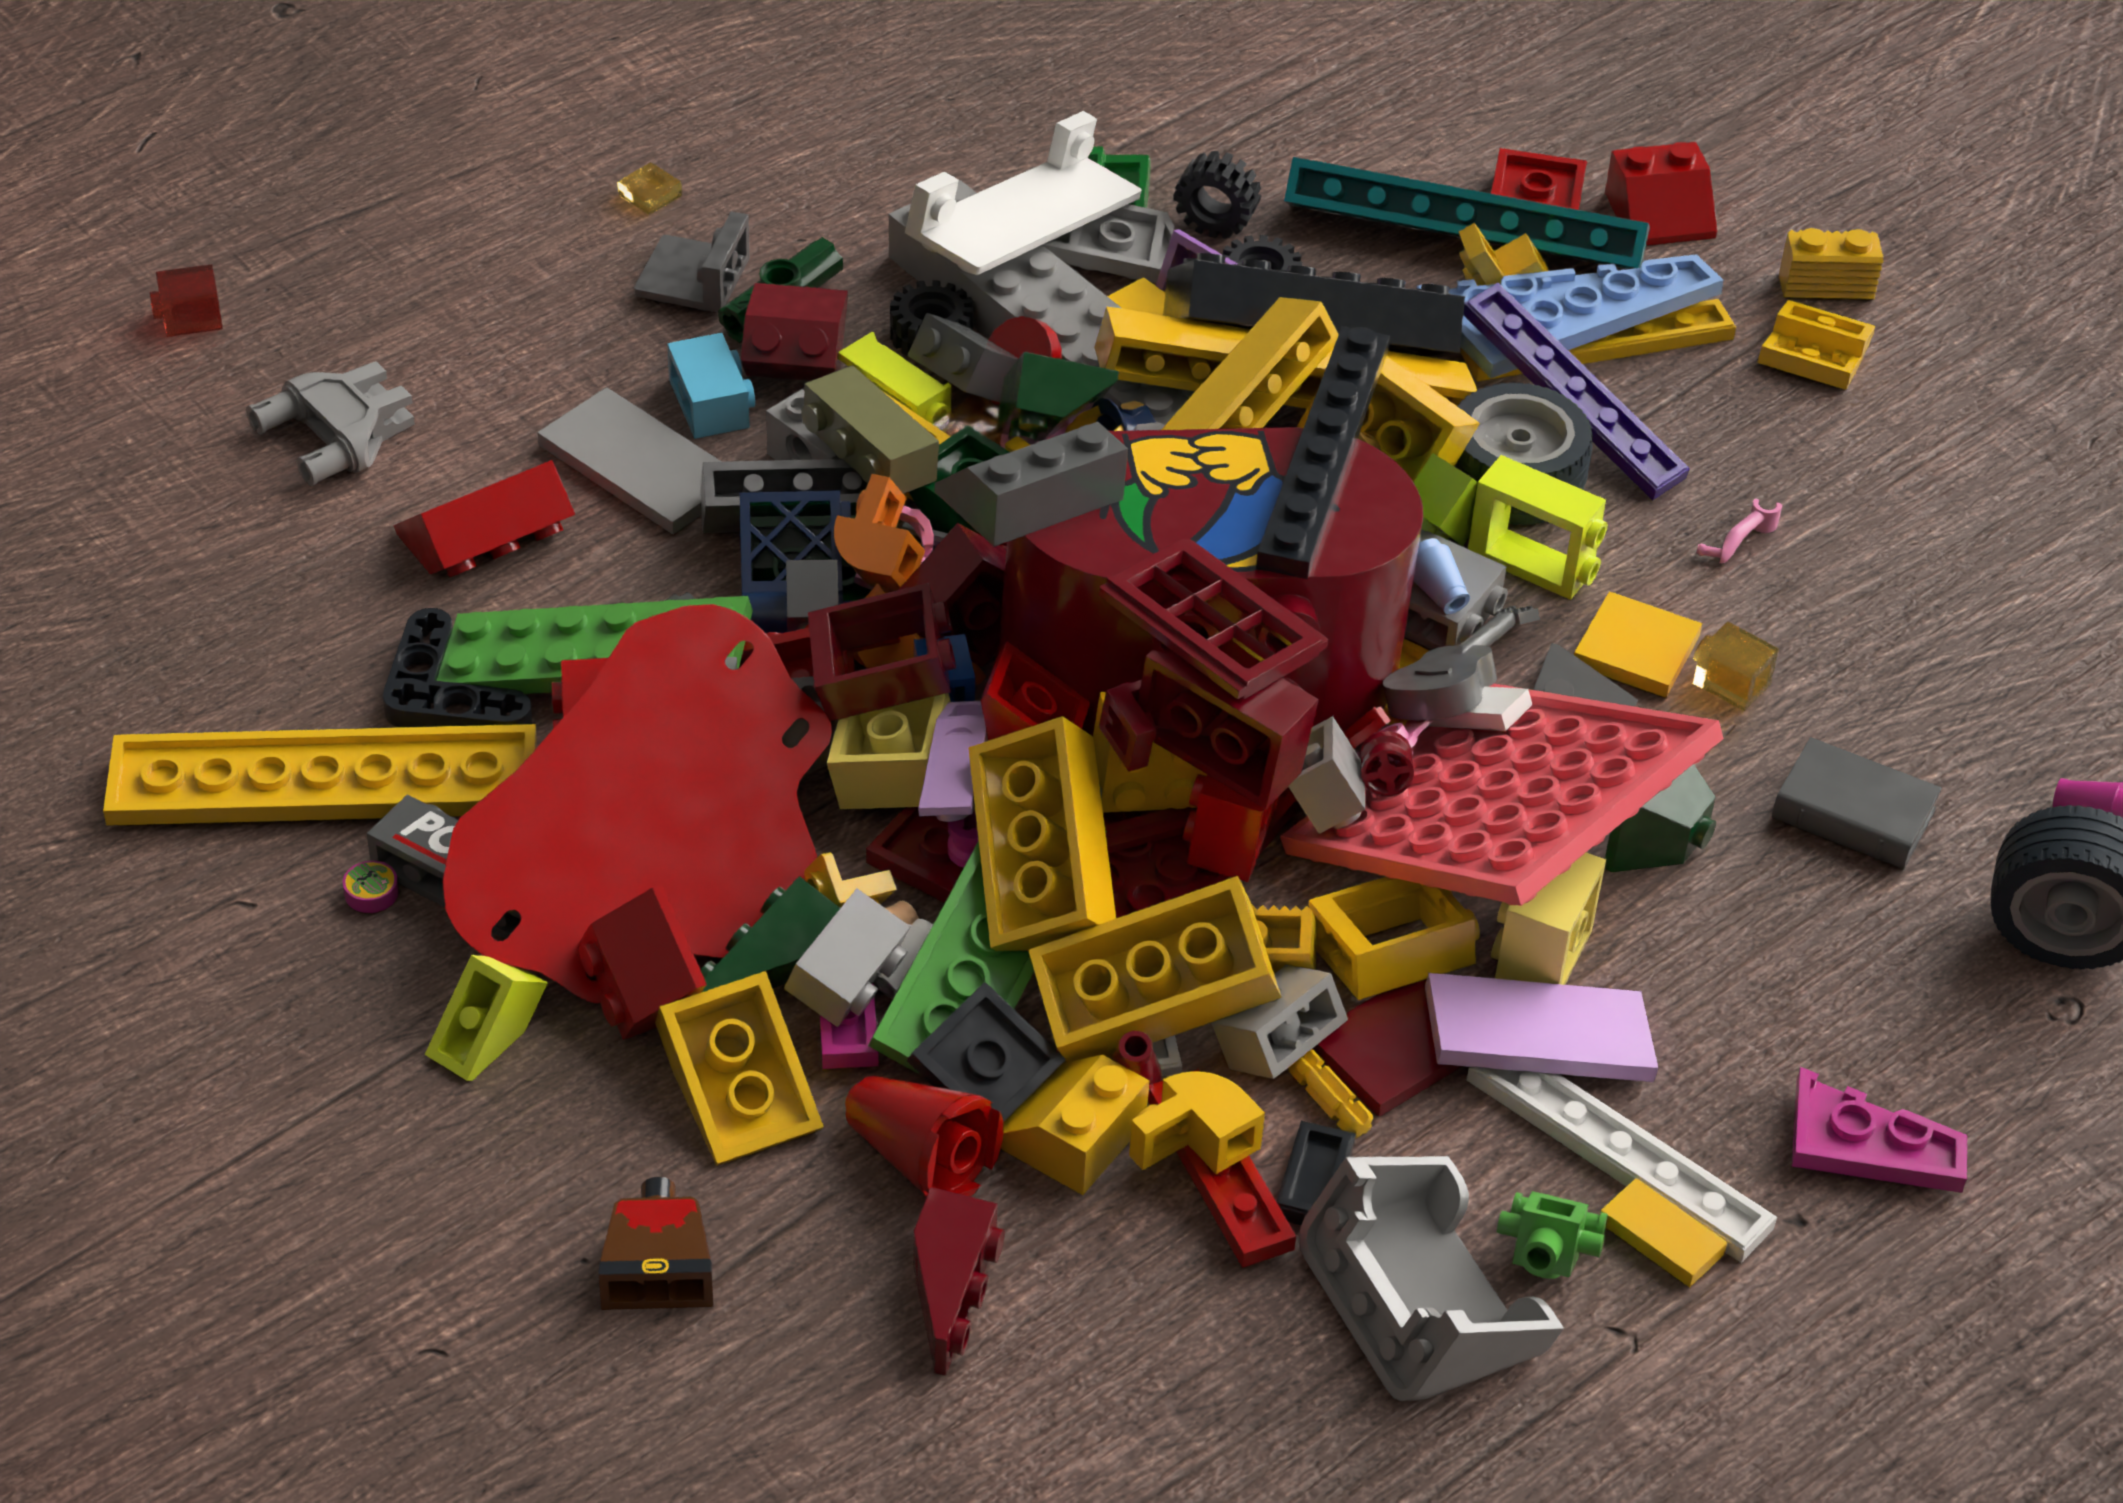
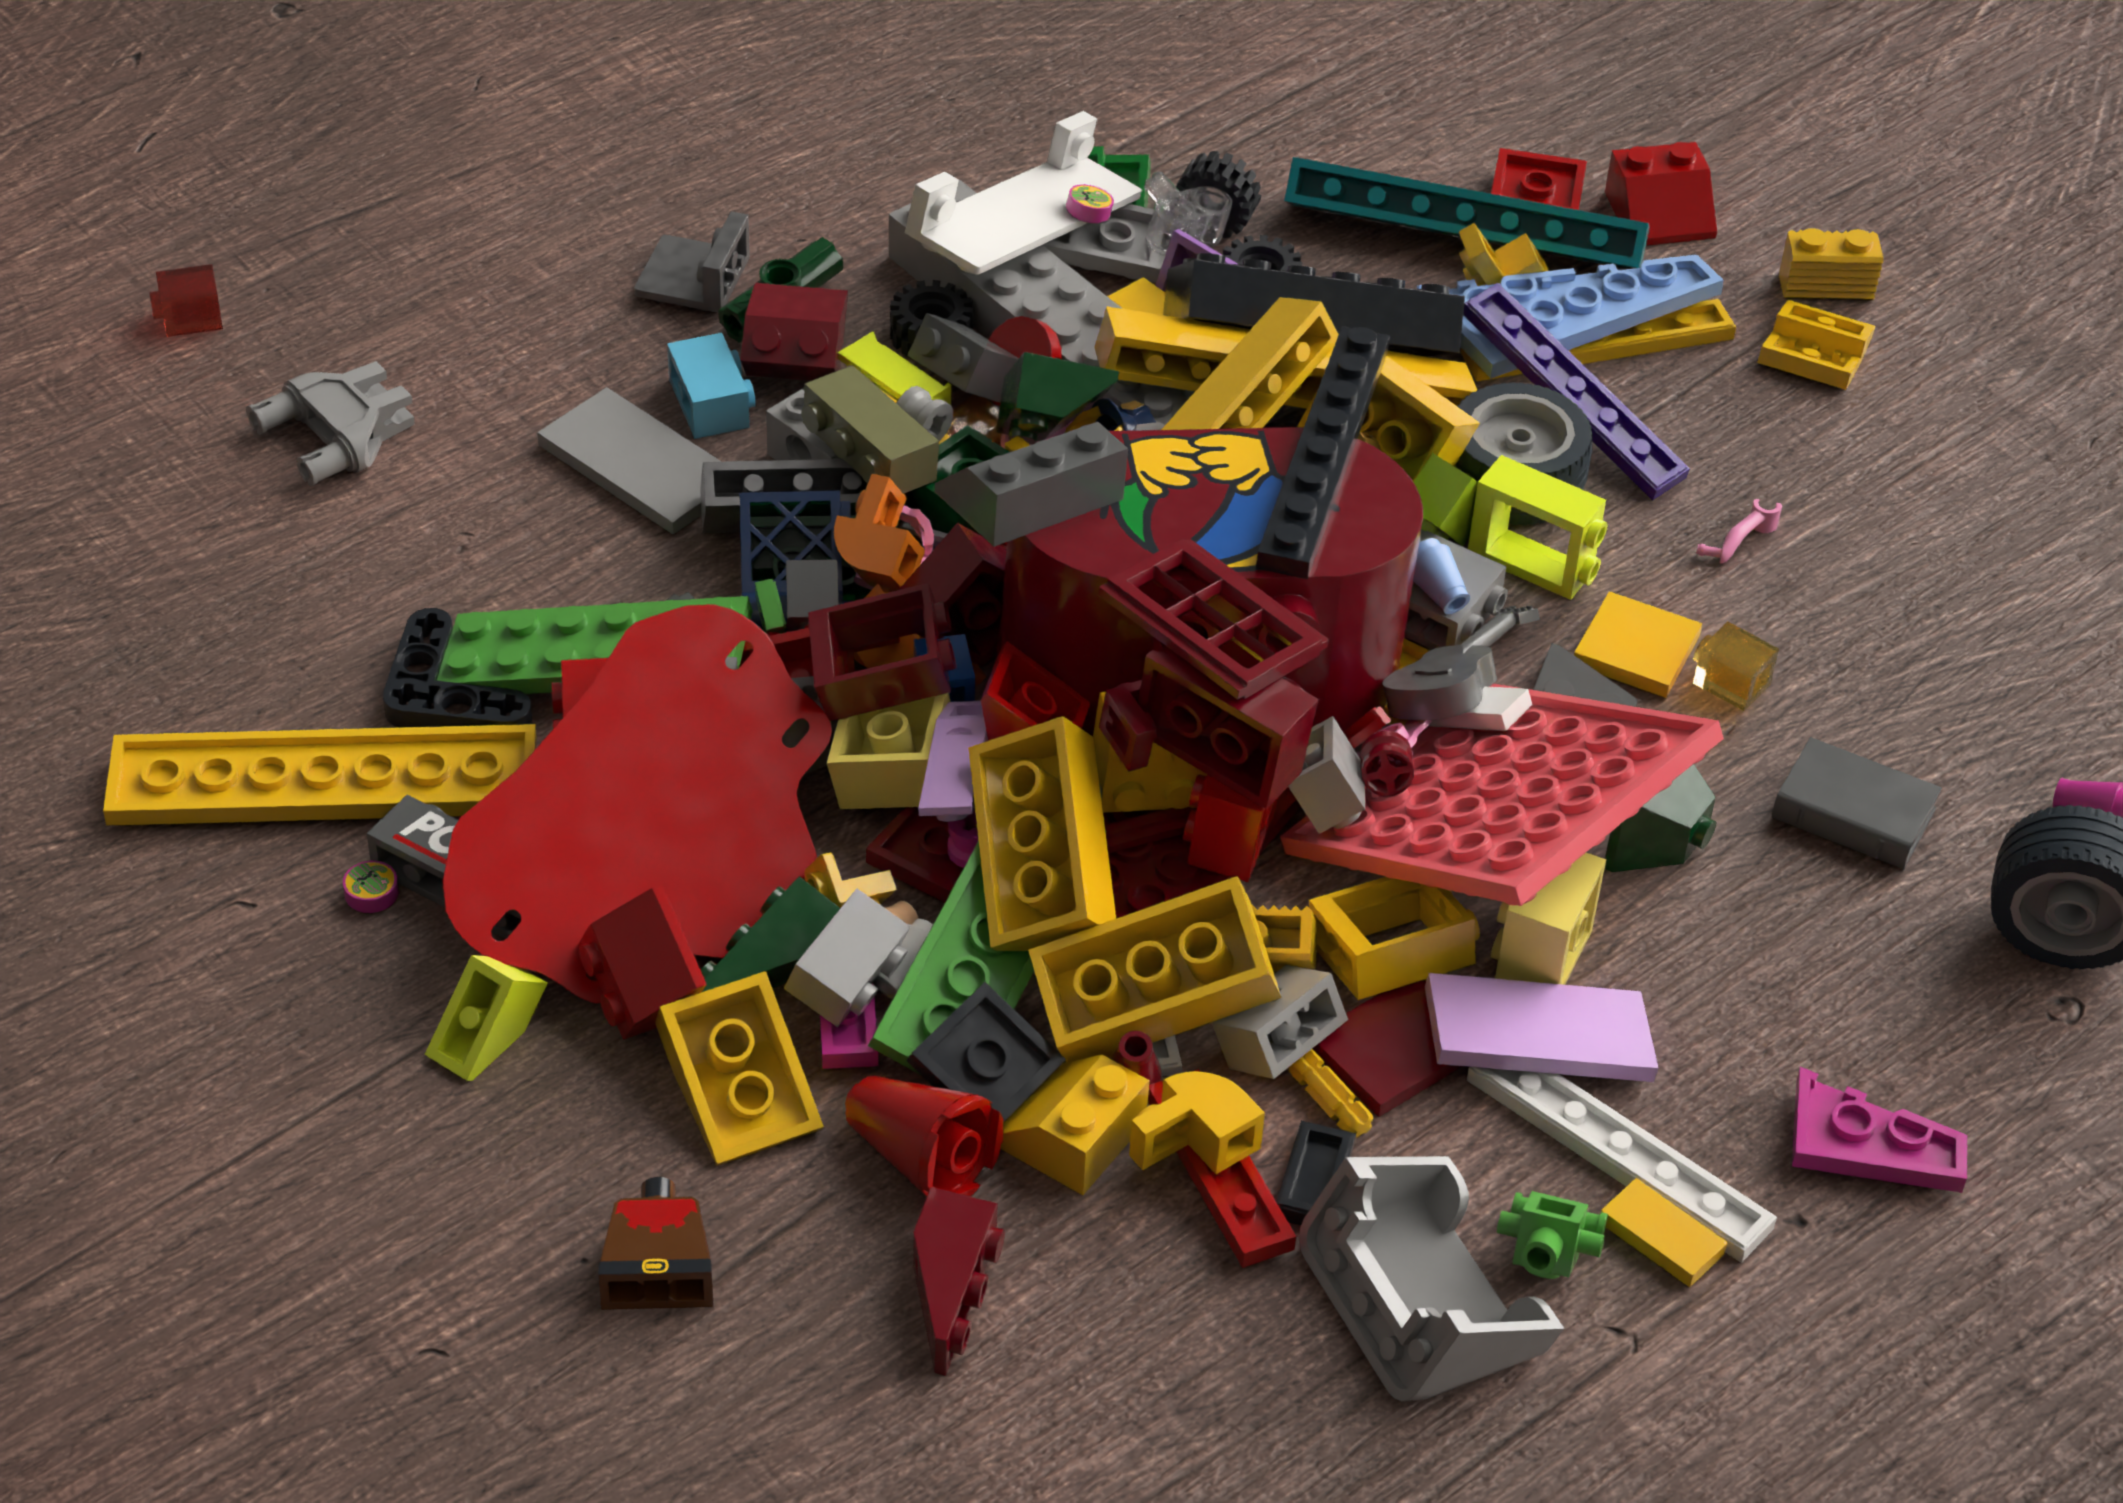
red slope [393,460,576,578] -> none
clear yellow tile [618,162,682,215] -> none
none -> bright green tile [755,579,786,634]
none -> light grey wheel [896,386,953,441]
none -> dark pink tile [1066,184,1114,223]
none -> clear beam [1144,171,1232,255]

